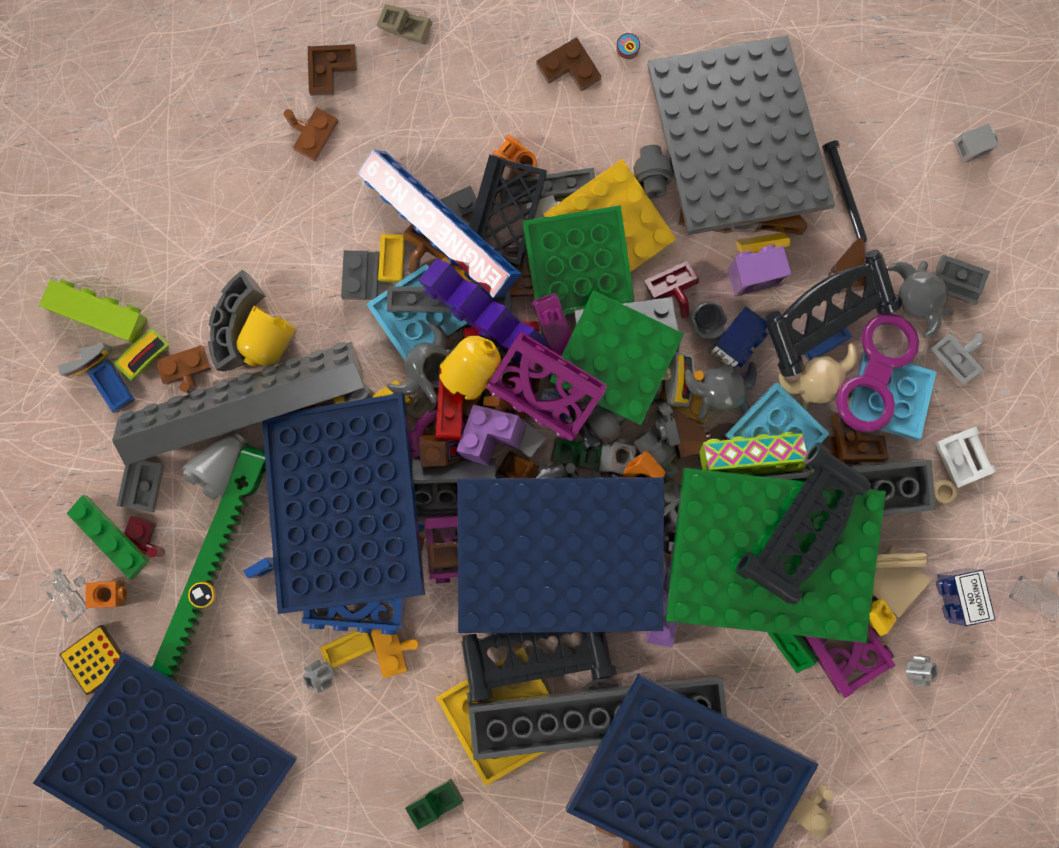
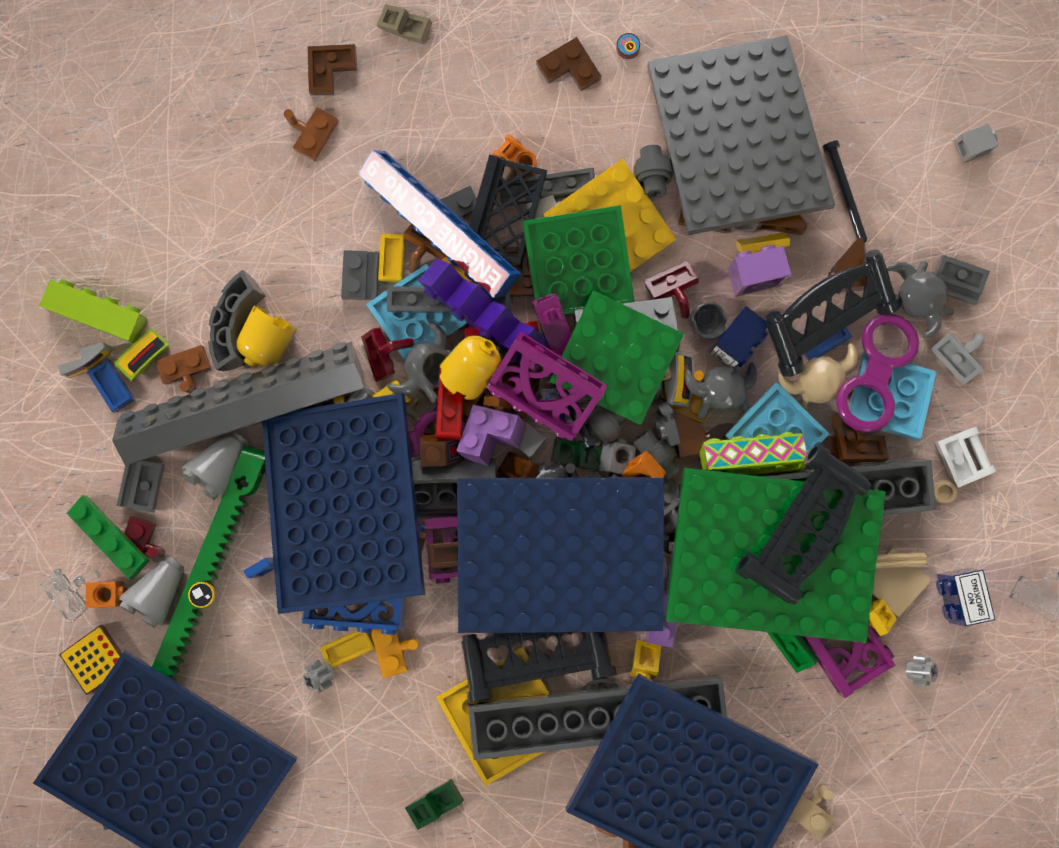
none -> light grey cone [119,557,184,628]
none -> dark red plate [361,327,414,382]
none -> yellow bracket [630,640,662,681]

